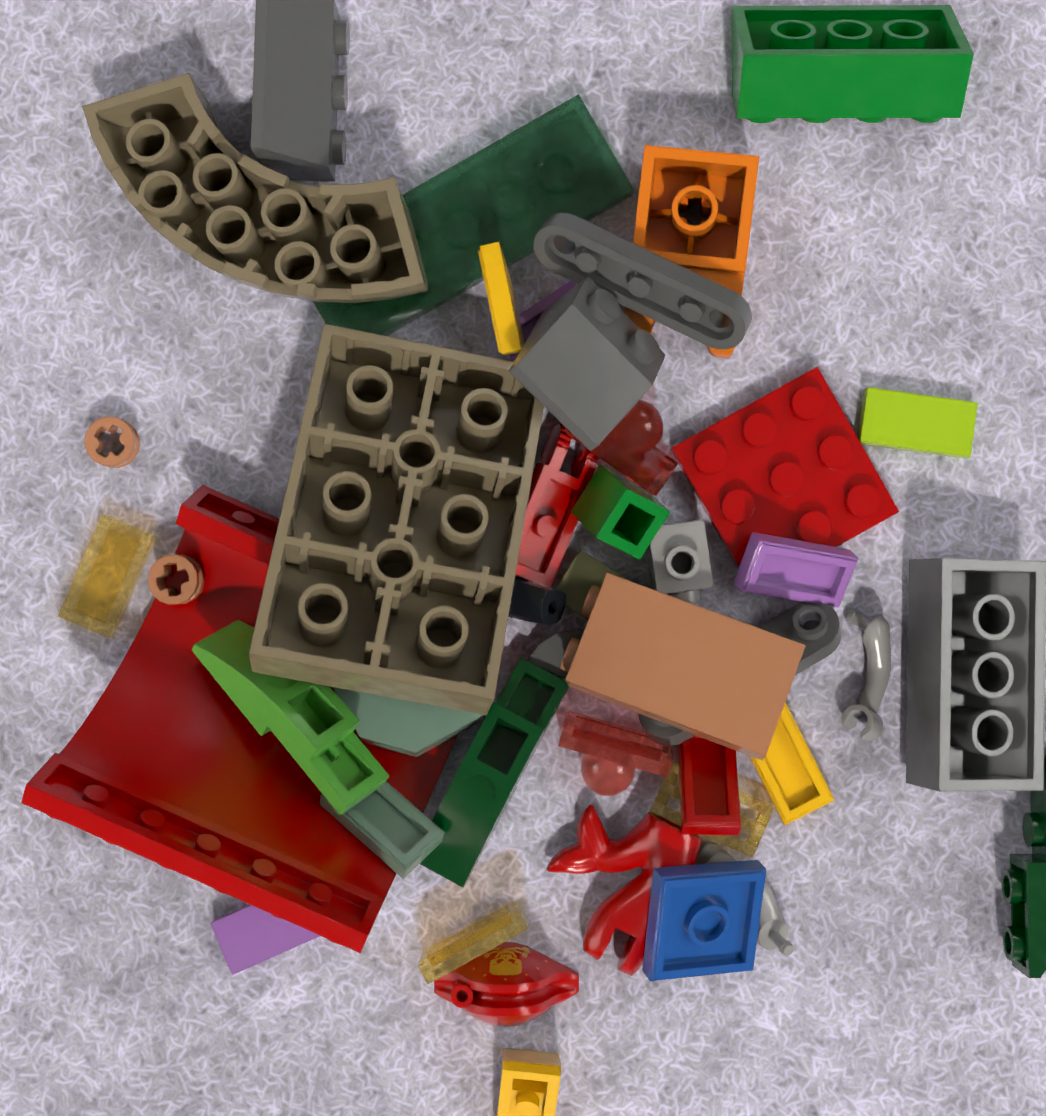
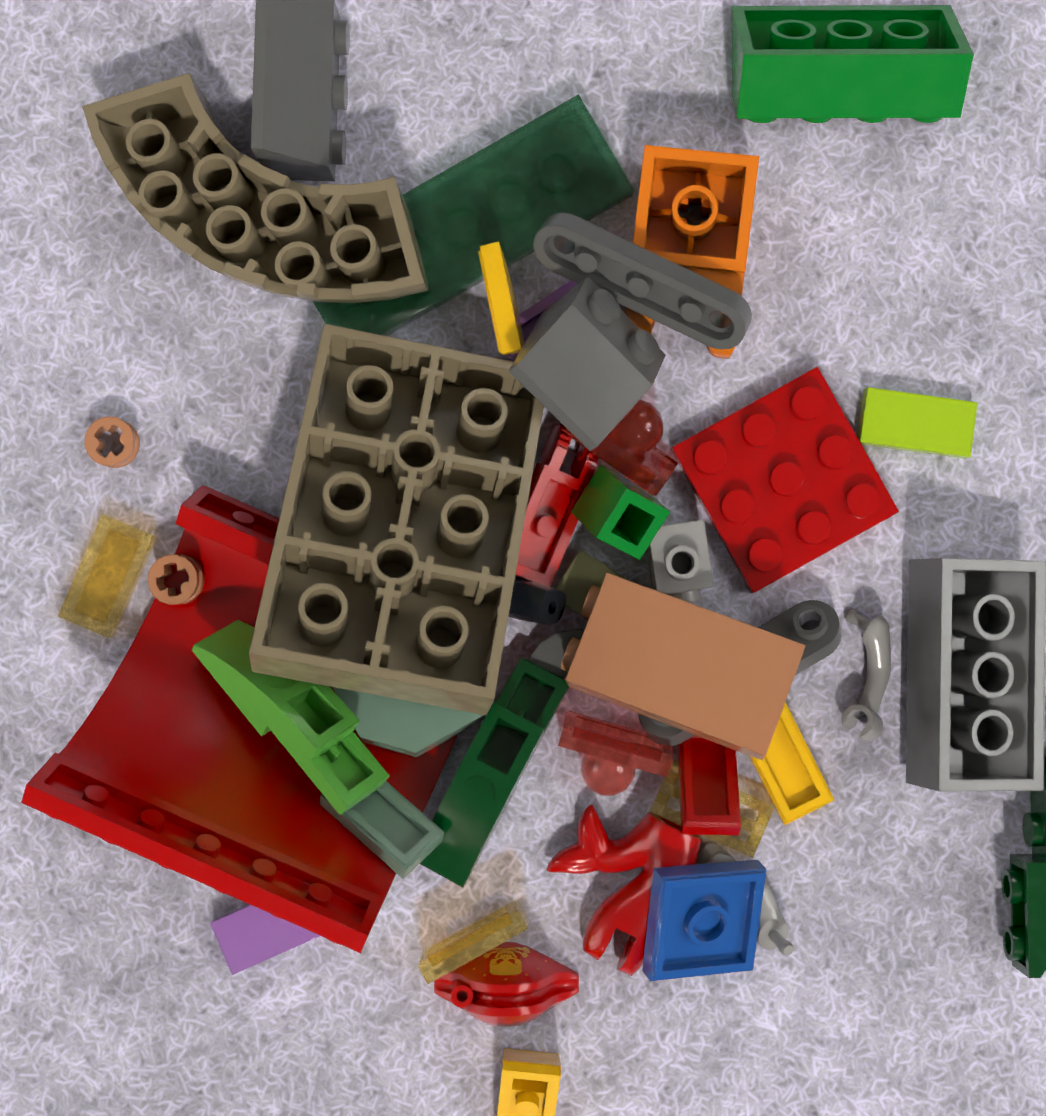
medium lavender tile [734,532,859,607] -> none

